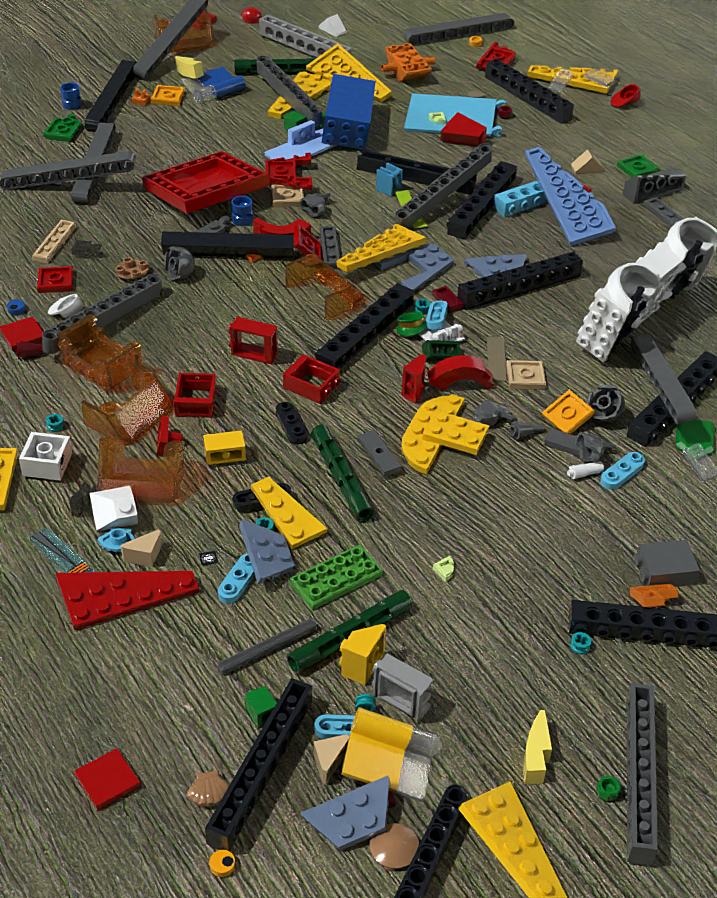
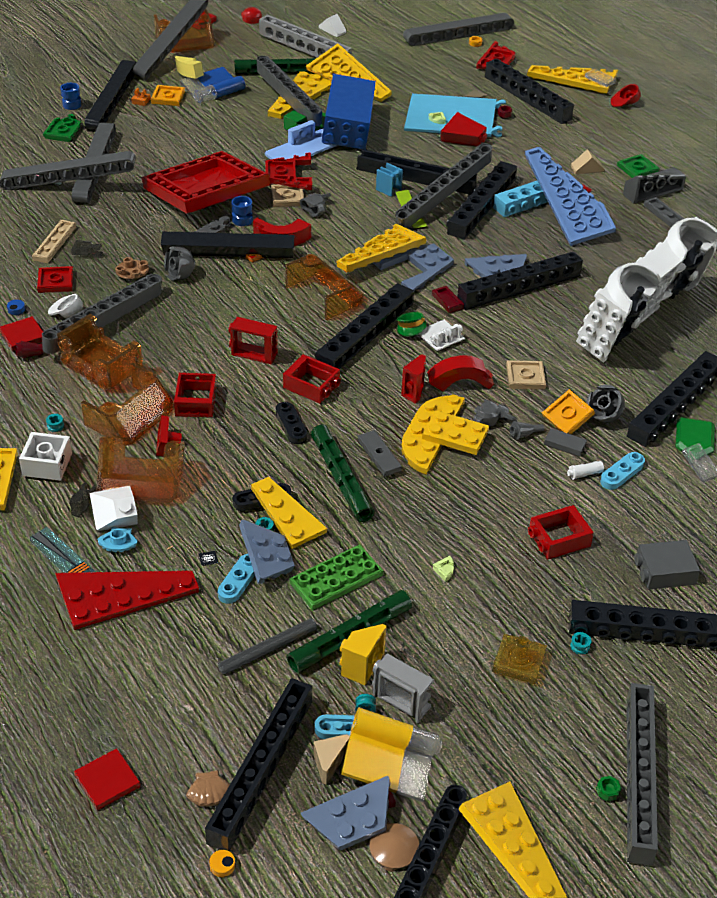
tan slope [121,529,162,567] -> none
yellow brick [203,431,246,465] -> none
green brick [244,686,277,728] -> none
red tile [294,224,322,266] -> none
dark grey tile [319,226,340,269] -> none
orange slope [381,43,435,82] -> none
teal bush [415,299,431,315] -> none
dark green slope [422,340,461,361] -> none
medium azure plate [426,301,448,331] -> none
dark tan sticker [487,337,506,381] -> none
light yellow slope [523,710,552,784] -> none
clear tile [548,68,574,96] -> none
dark grey animal [575,432,616,462] -> none
orange plate [630,584,678,608] -> none
dark grey beam [631,333,697,425] -> none
none -> clear yellow plate [492,633,547,685]
none -> red window [528,505,594,559]

